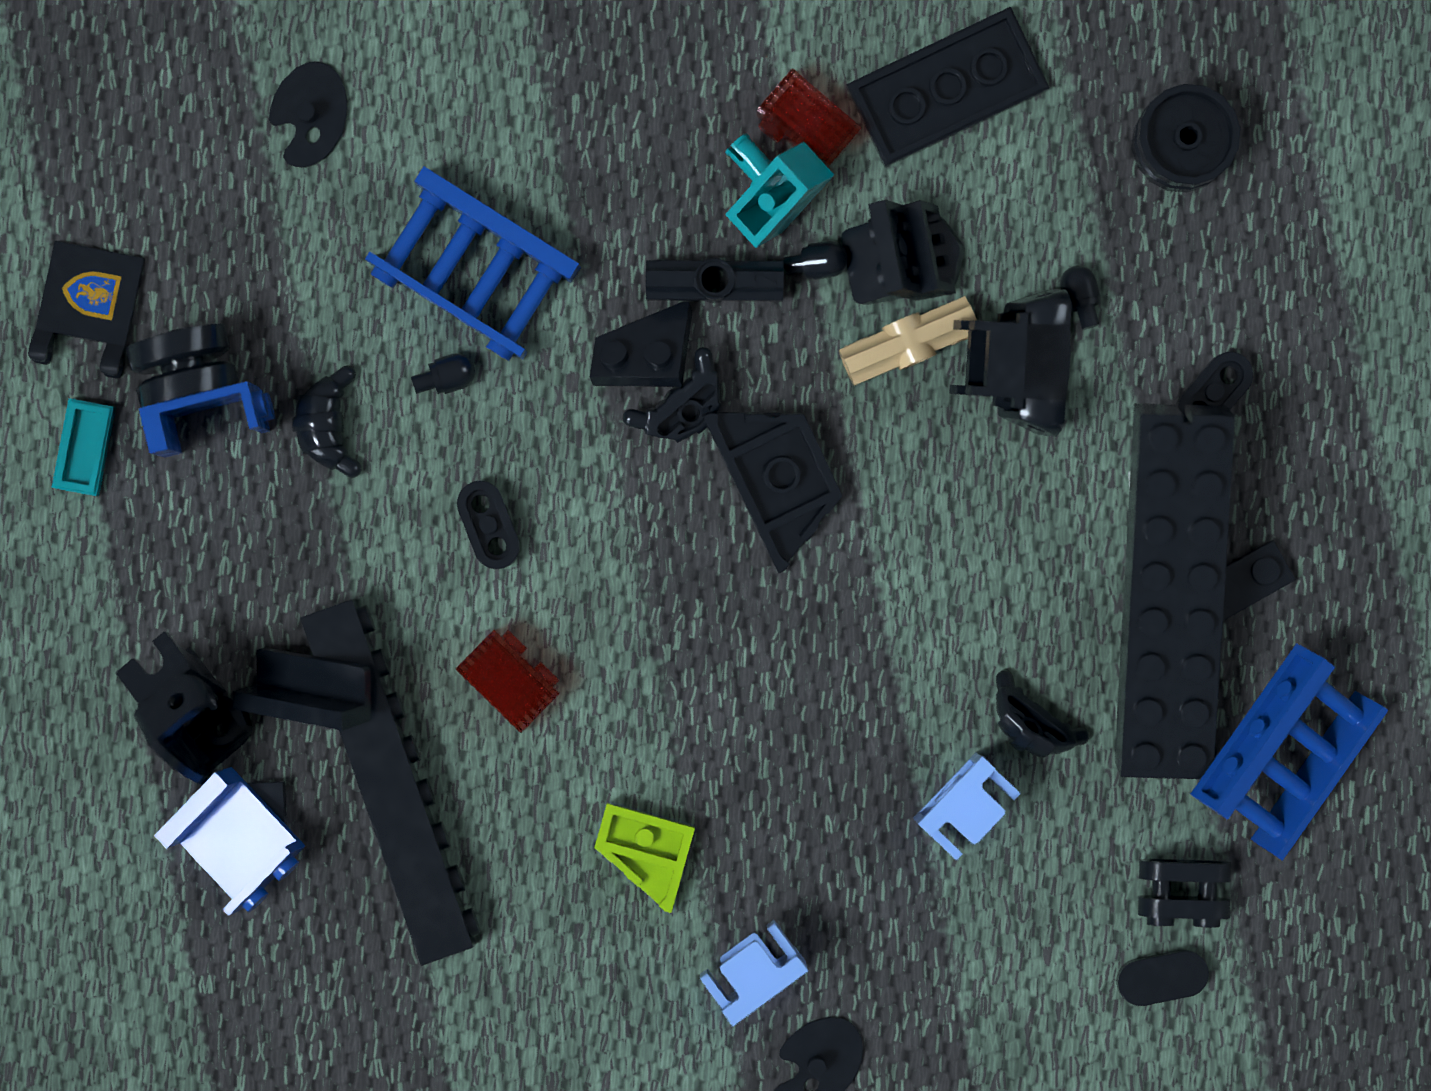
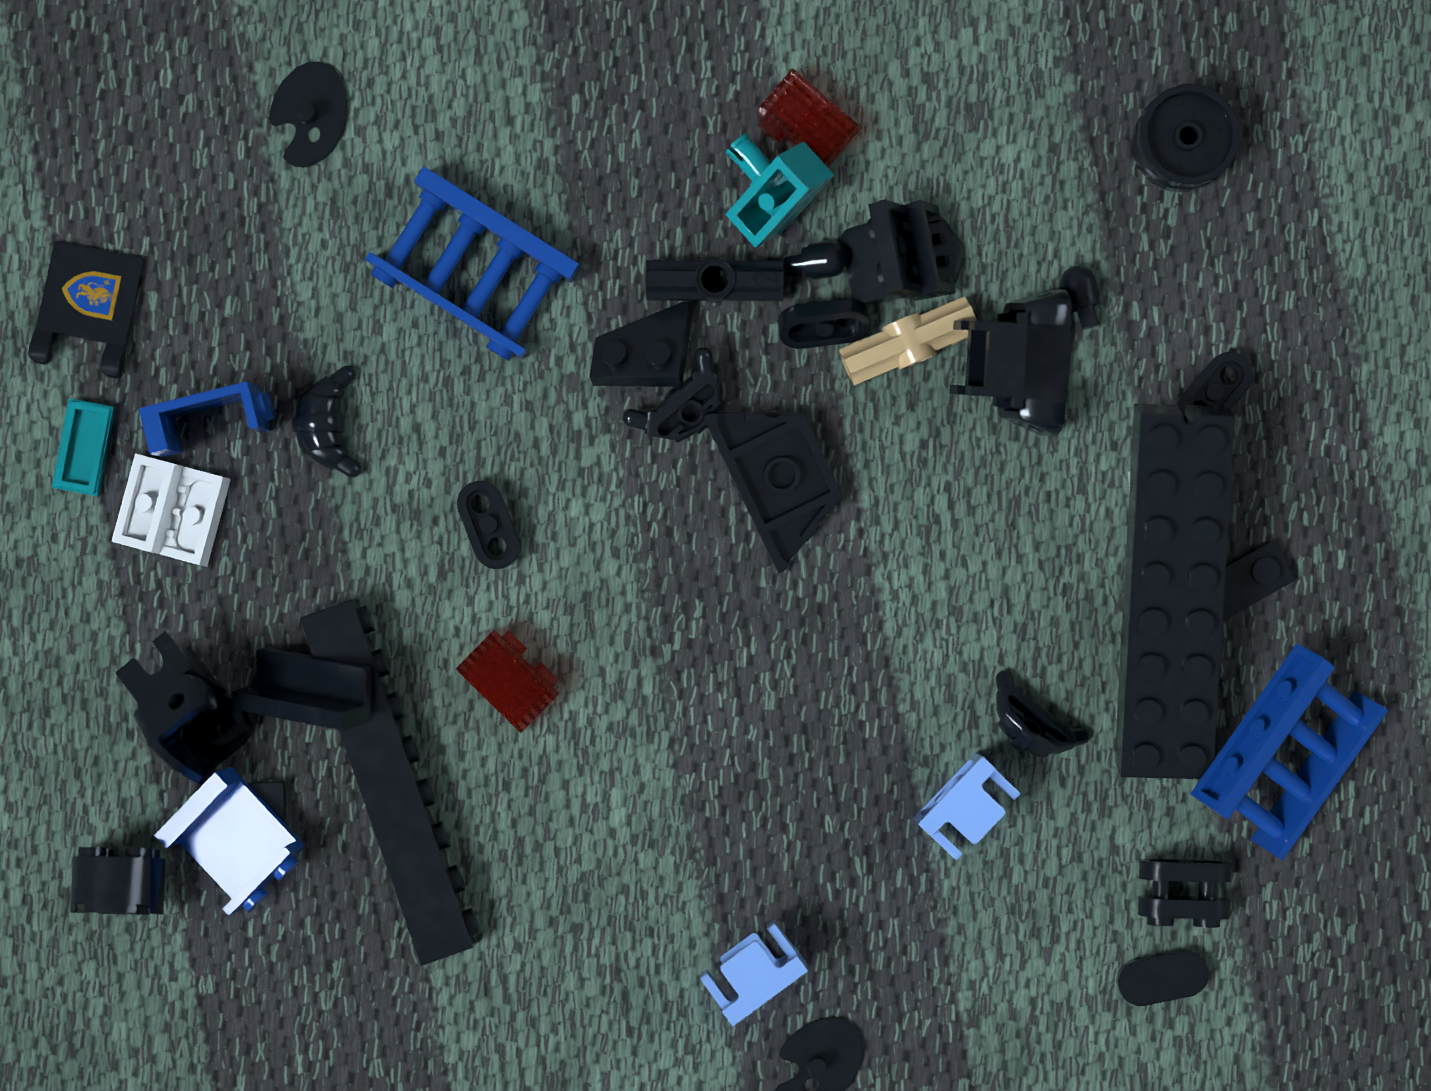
black wheel [126,324,240,408] -> none
black cylinder [411,353,475,394] -> none
lime wing [594,803,695,913] -> none
black tile [846,6,1050,168] -> none
none -> black brick [70,847,166,915]
none -> white slope [111,454,231,567]
none -> black plate [777,298,870,349]

